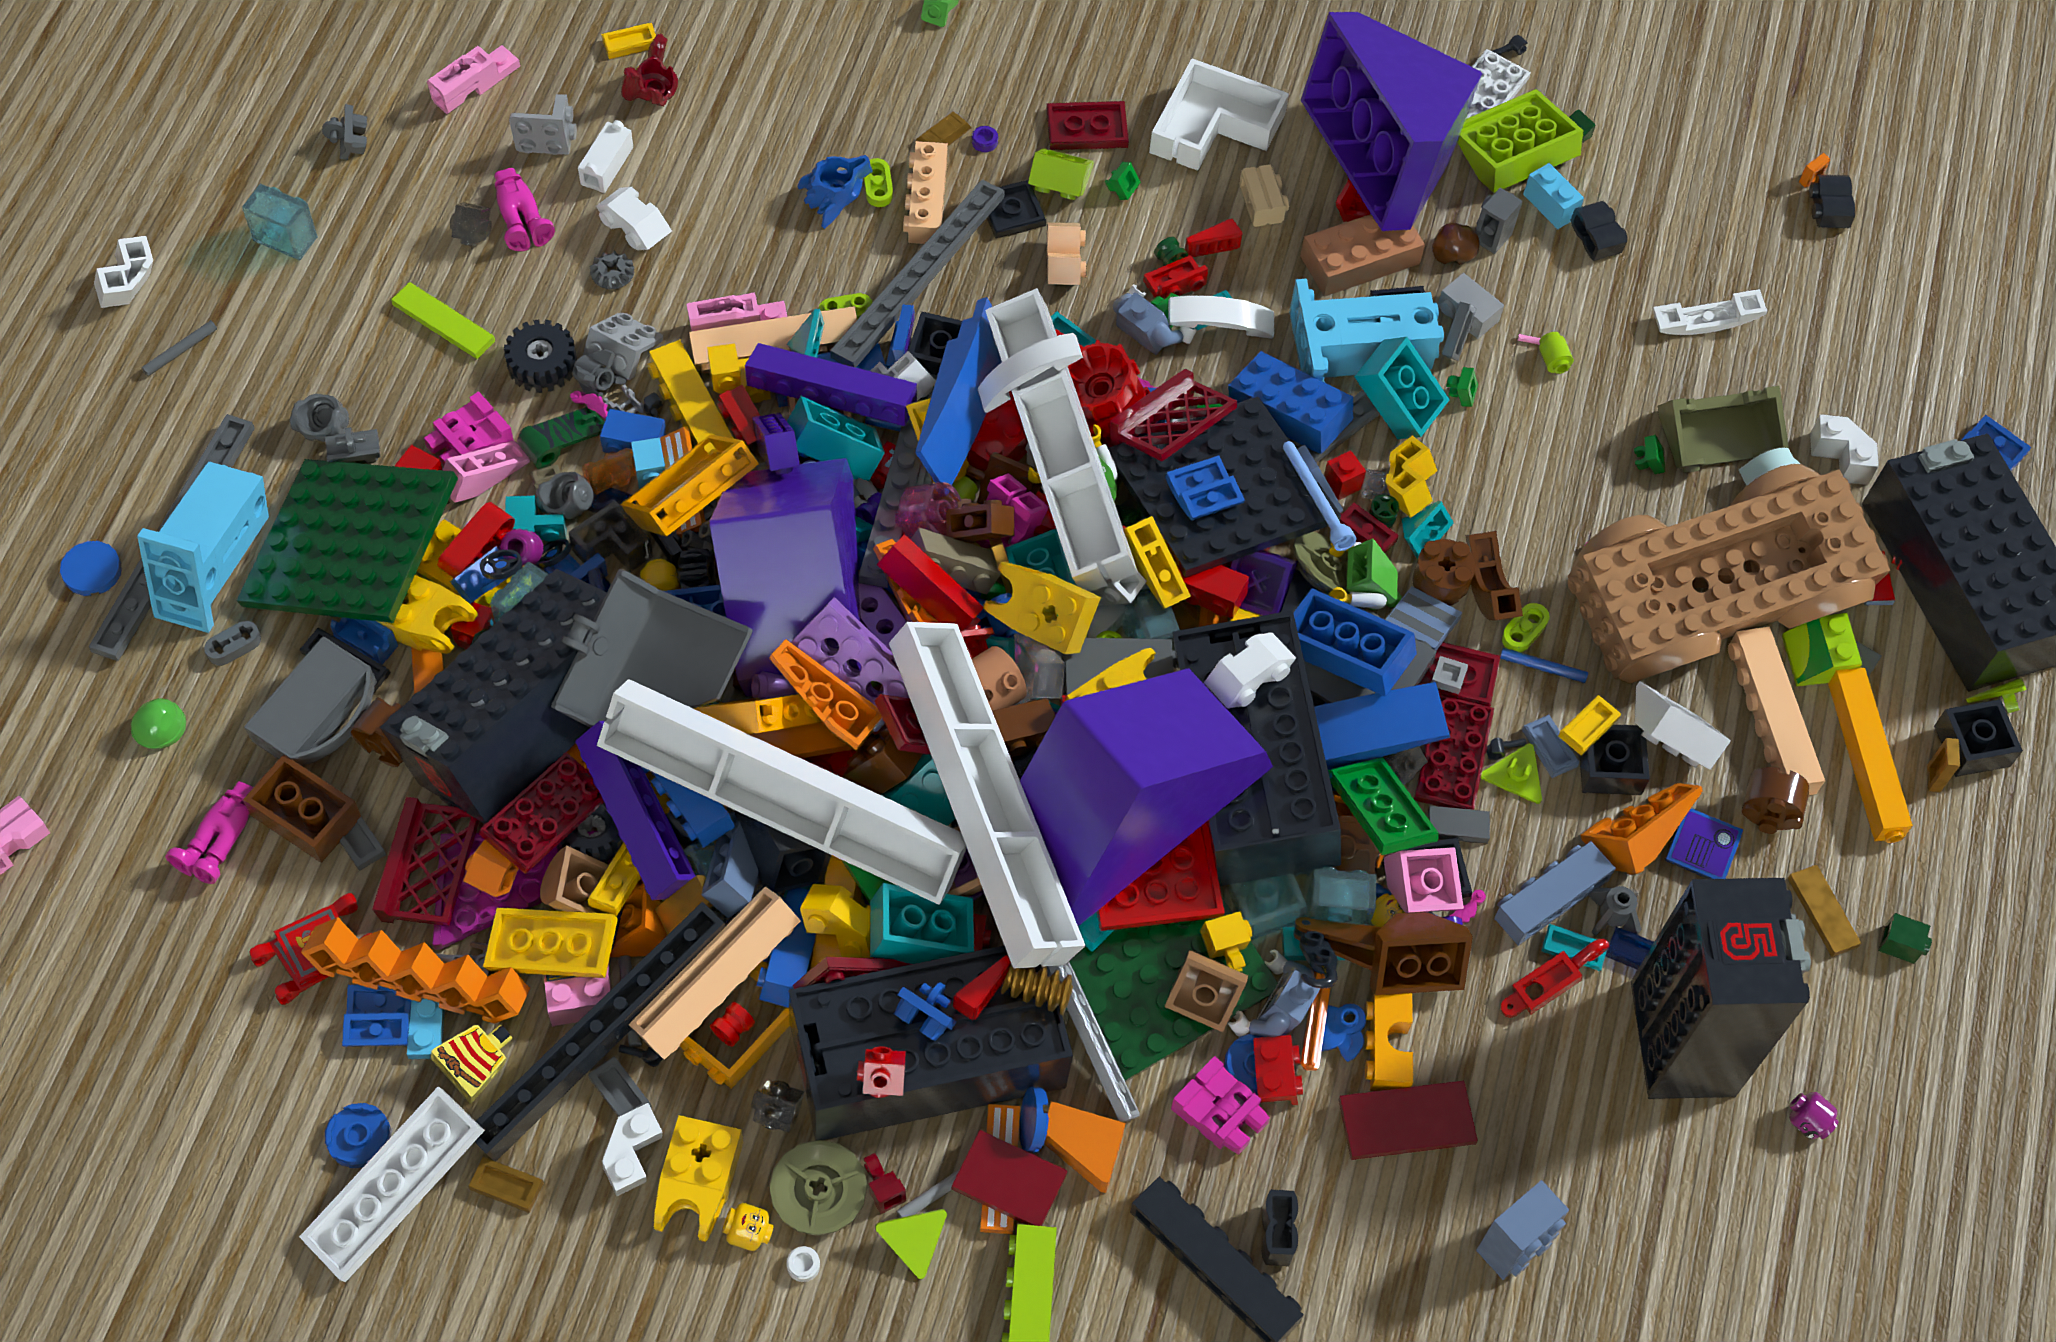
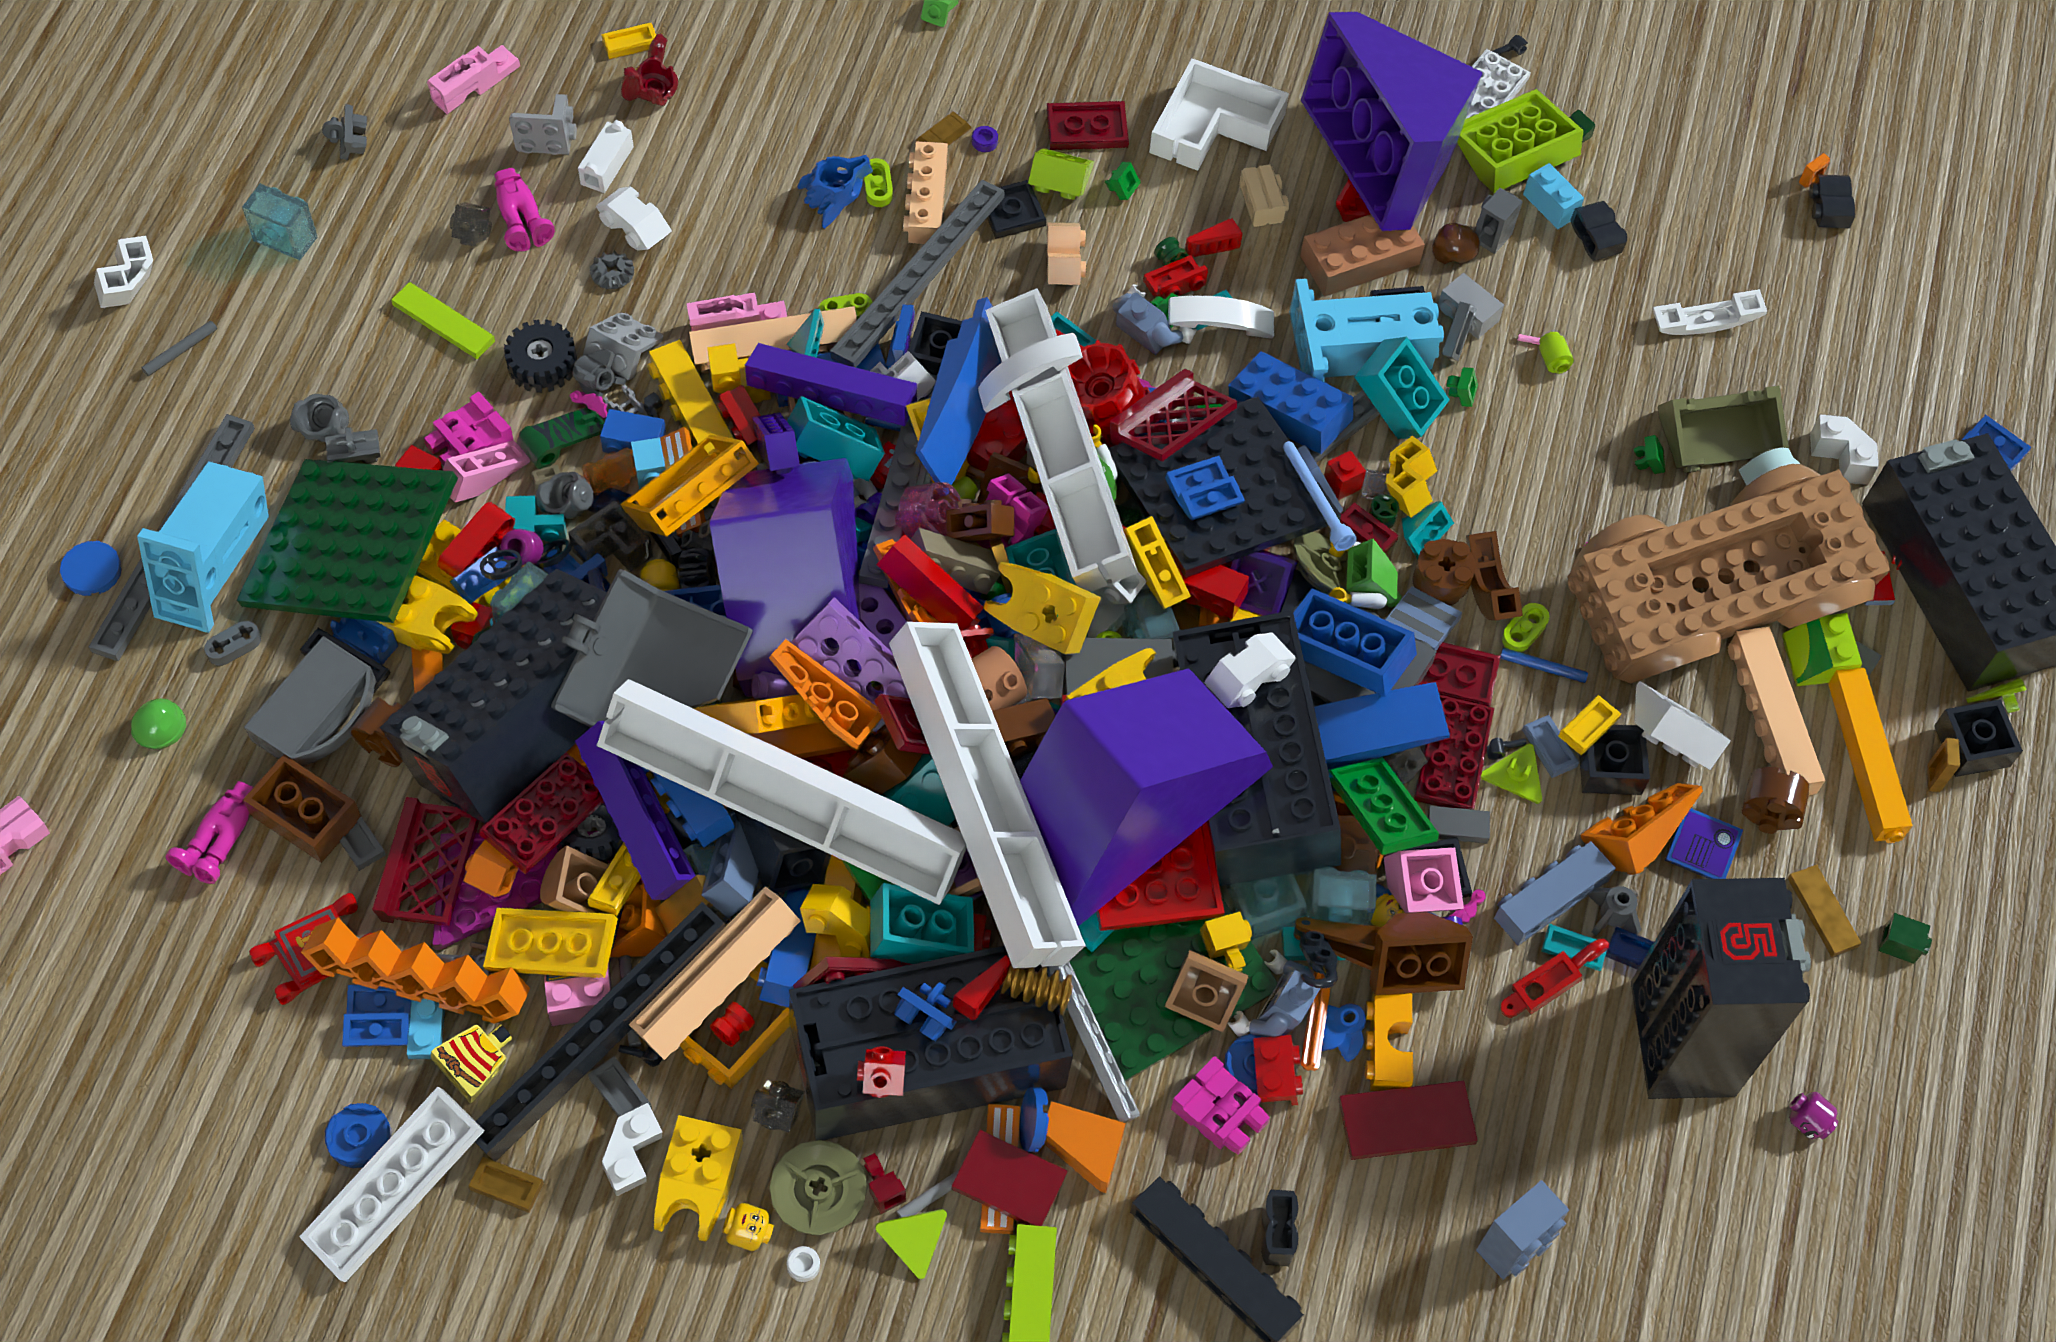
light grey plate [1431,656,1468,694] -> none

